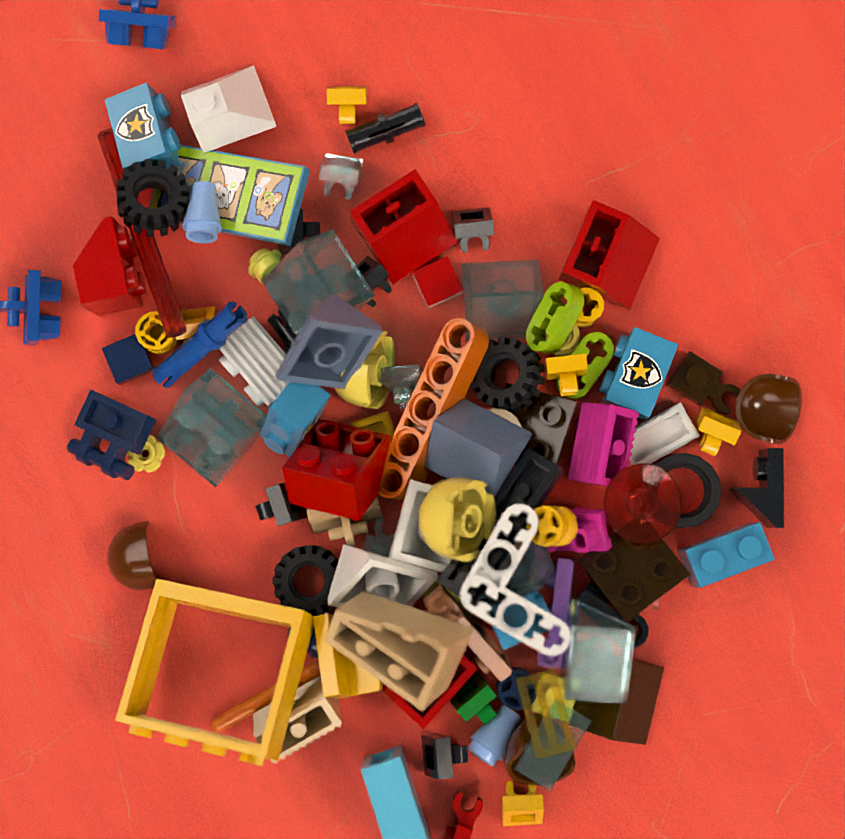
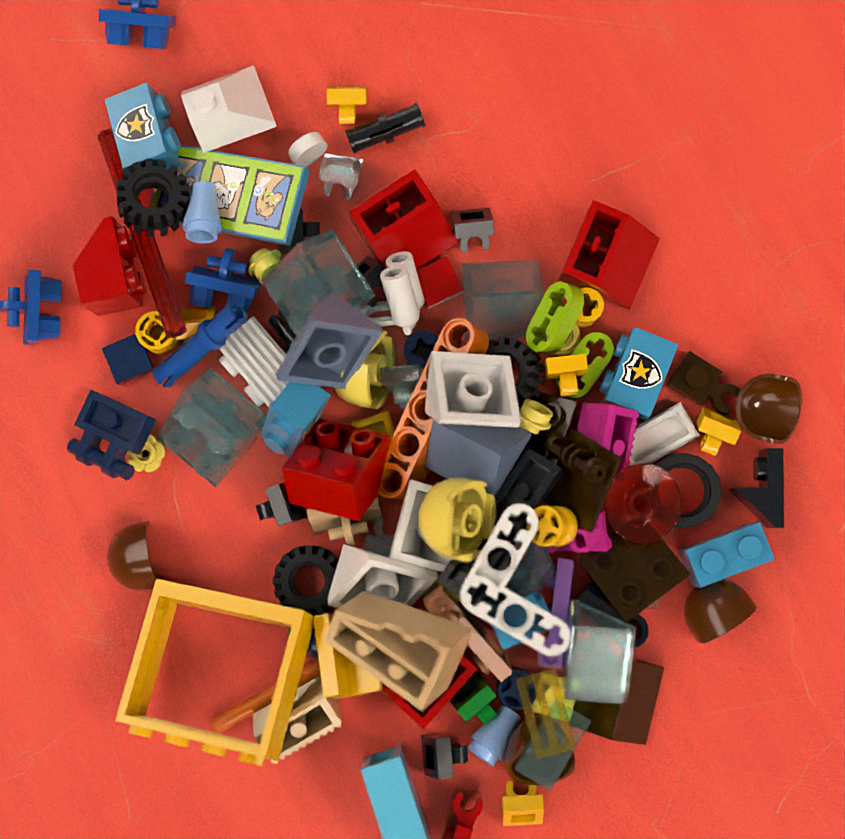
none -> blue hips [185,248,262,314]
none -> white tile [288,132,328,167]
none -> white piece [360,251,424,335]
none -> dark blue wheel [403,330,438,372]
none -> white slope [425,351,521,427]
none -> light yellow plate [518,399,553,434]
none -> dark brown hinge [544,428,622,533]
none -> reddish brown helmet [684,579,757,643]

